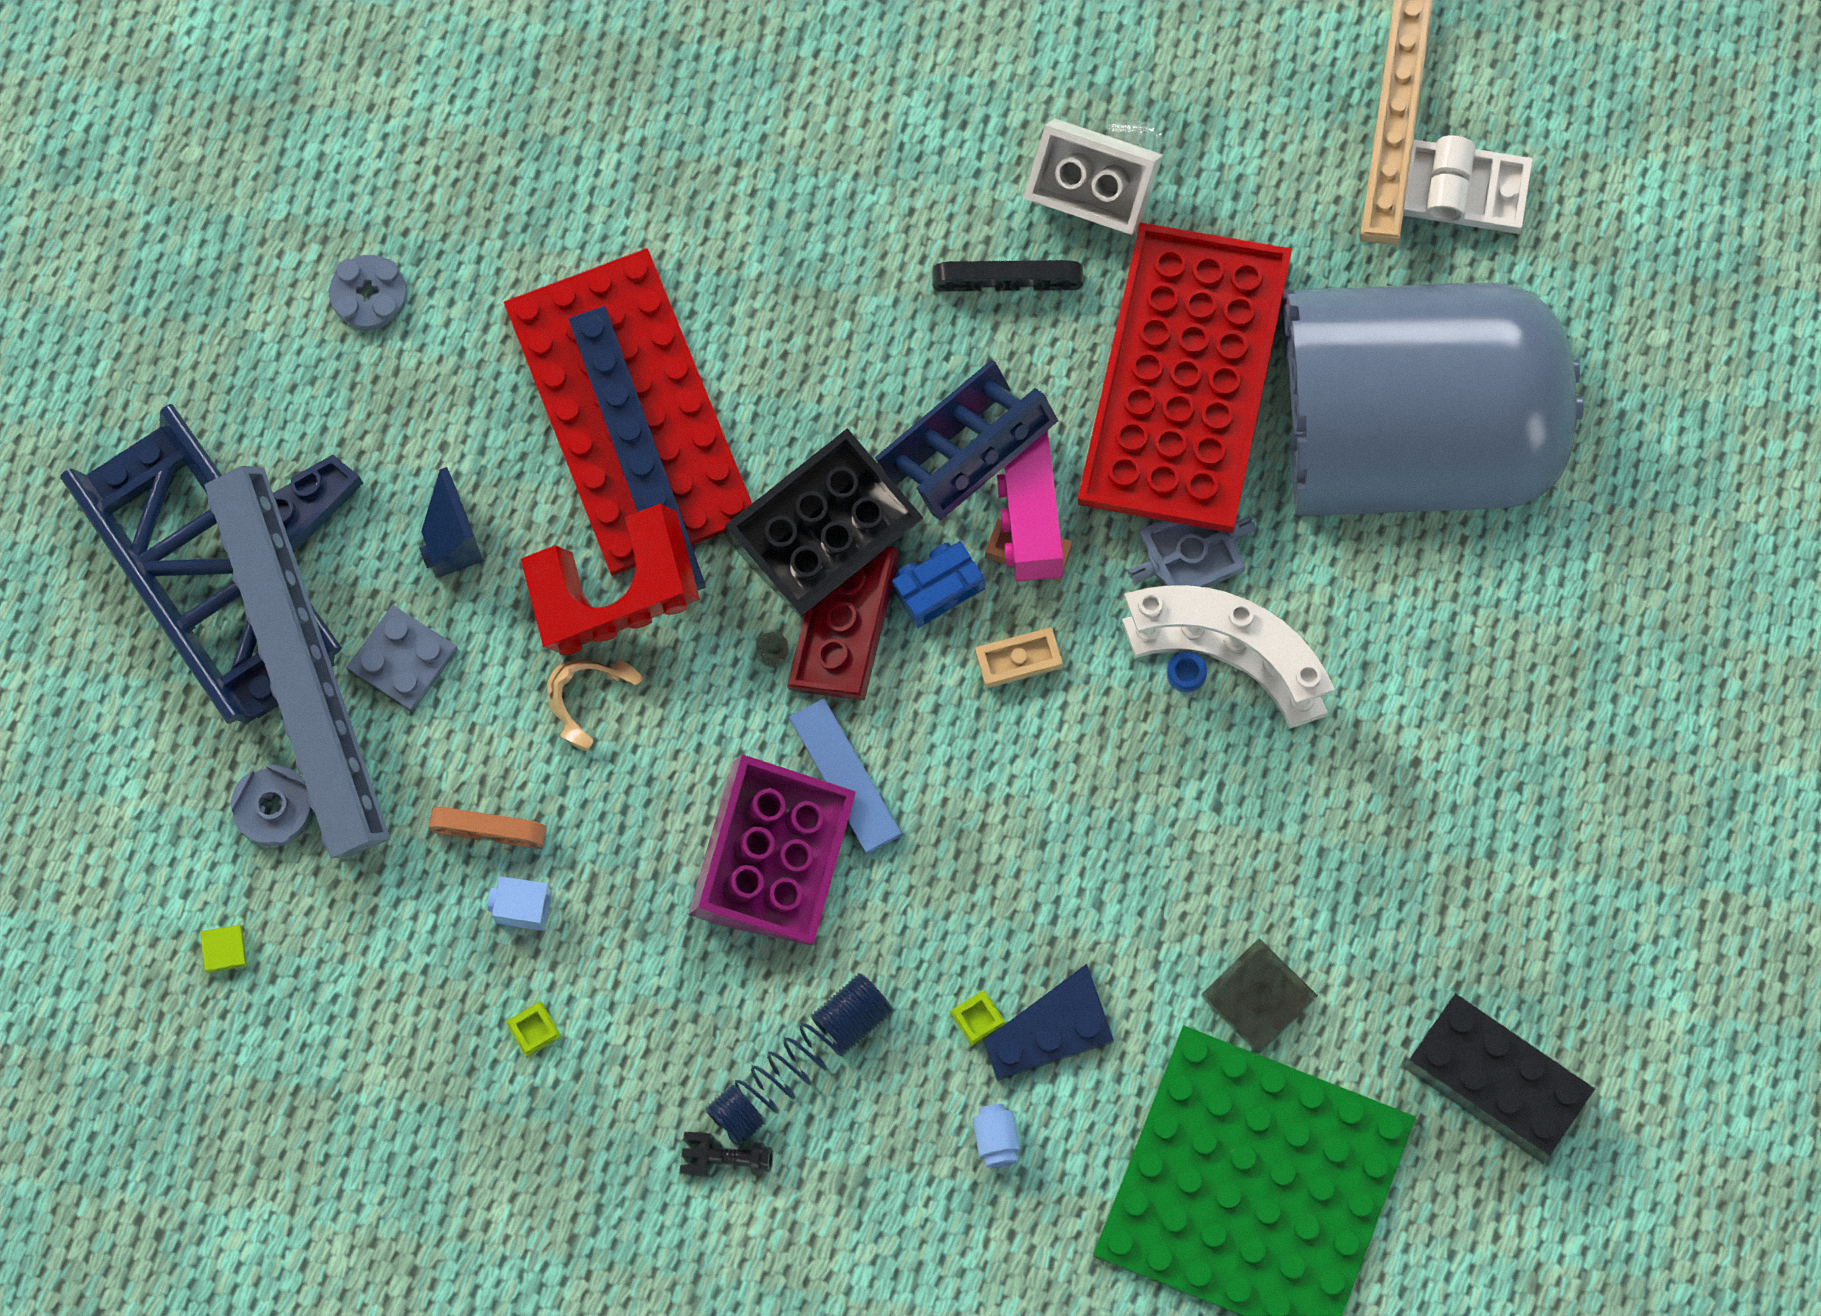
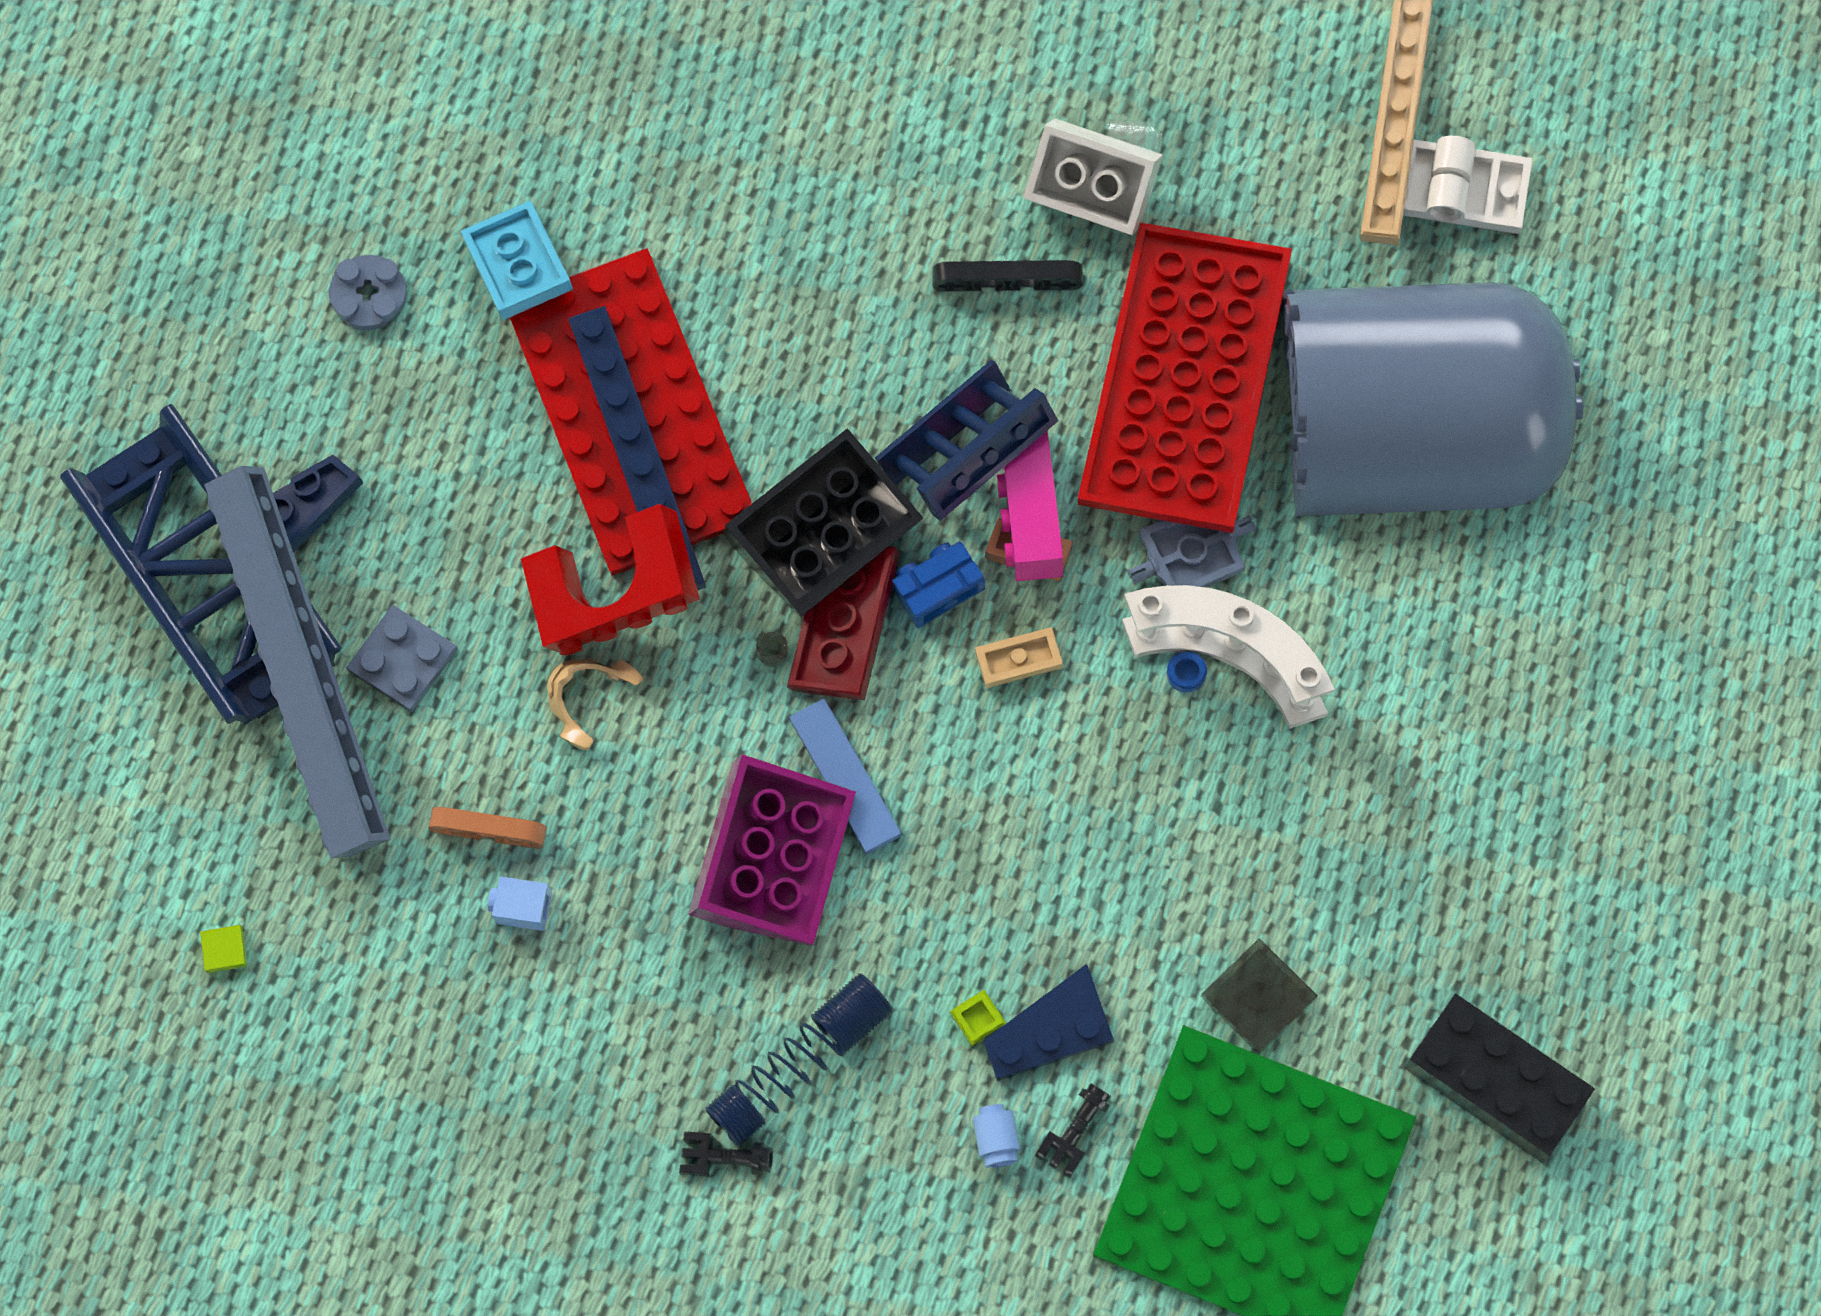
sand blue plate [231,765,313,847] -> none
dark blue slope [419,467,483,578] -> none
lime tile [505,1001,562,1058] -> none
none -> medium azure plate [461,200,573,321]
none -> black hinge [1035,1083,1111,1178]

